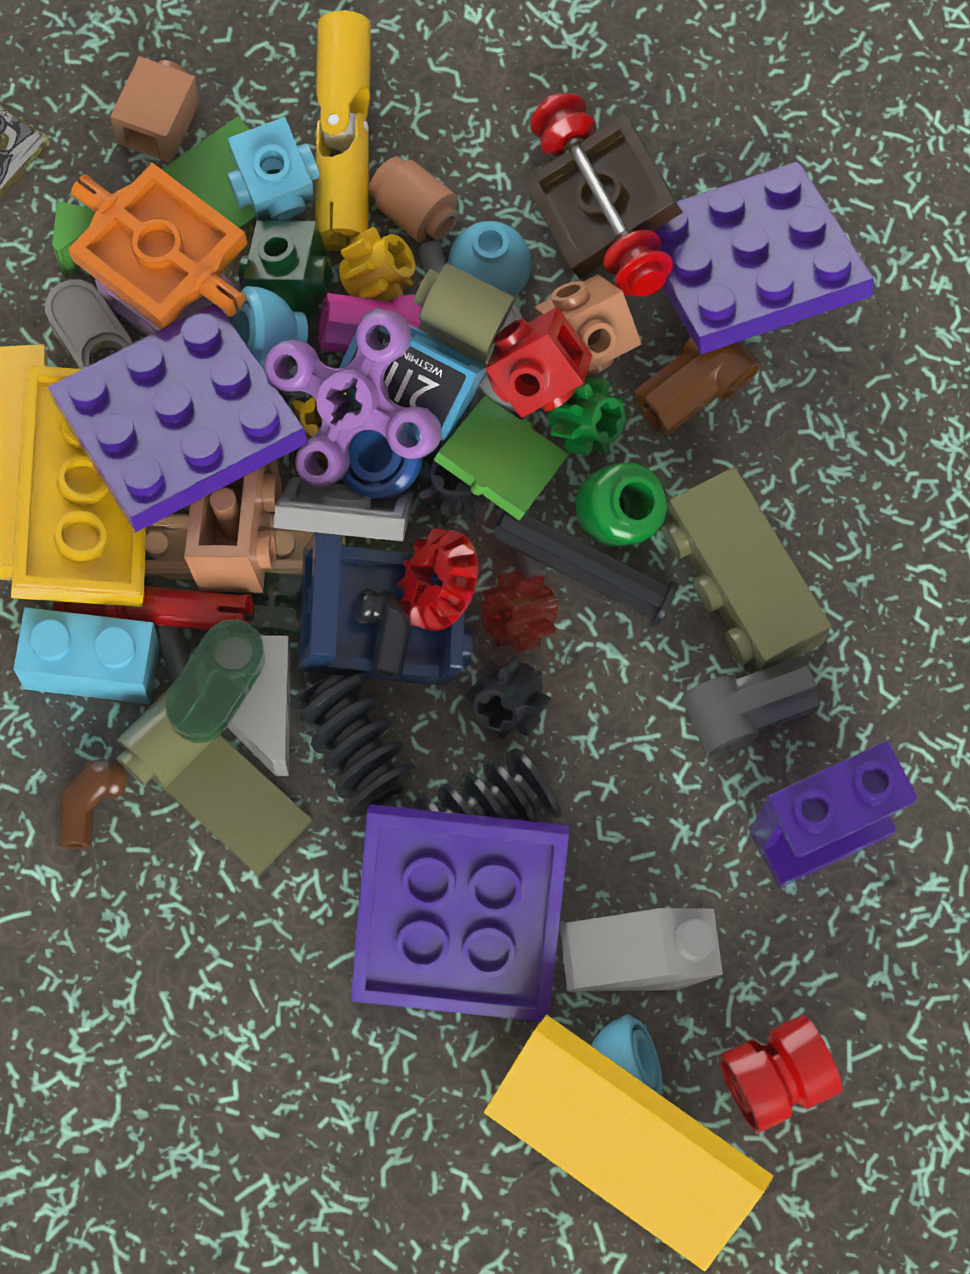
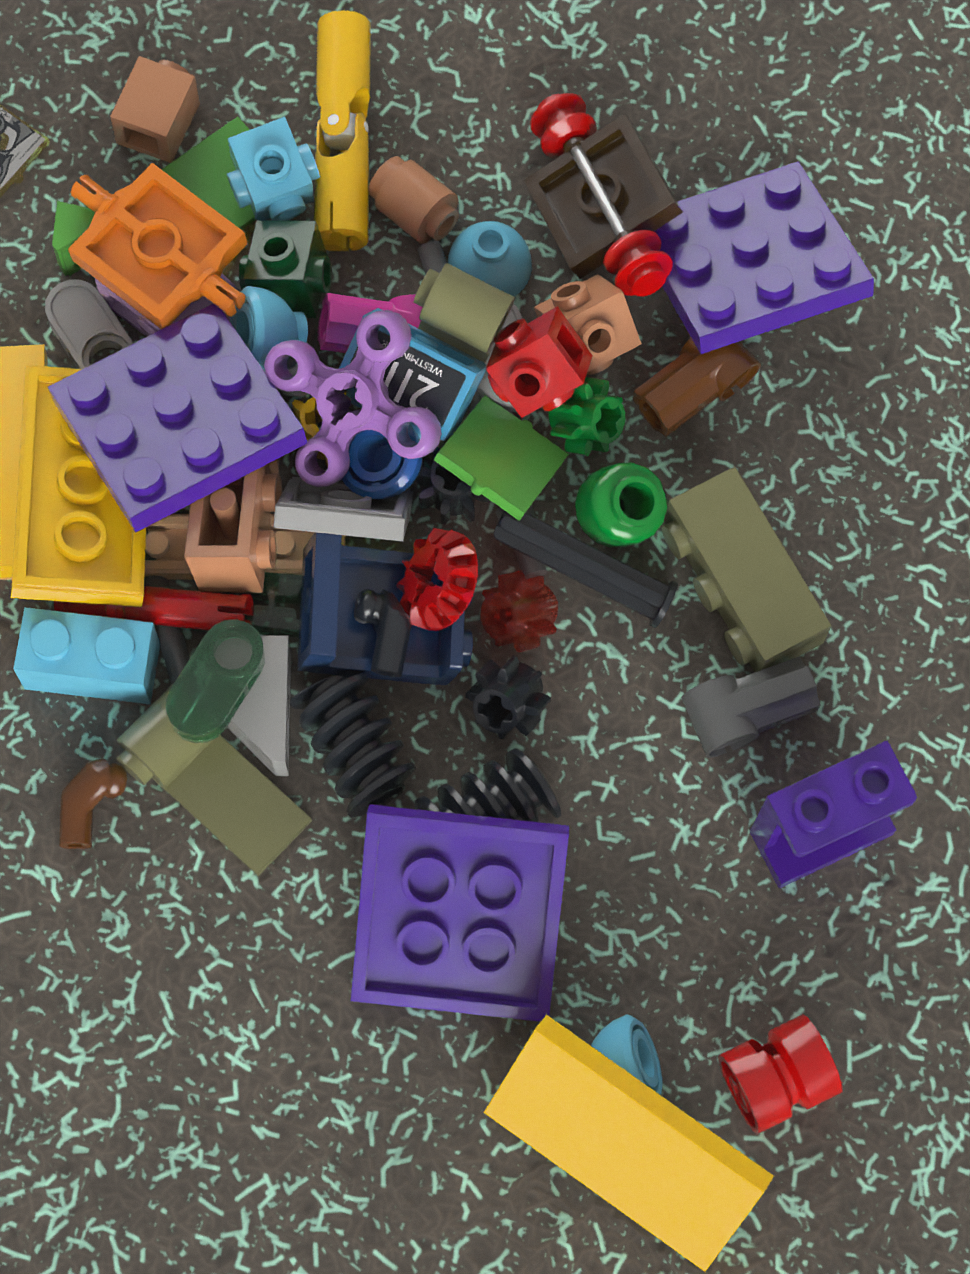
yellow gear [339,227,415,302] -> none
light grey slope [560,908,723,992] -> none

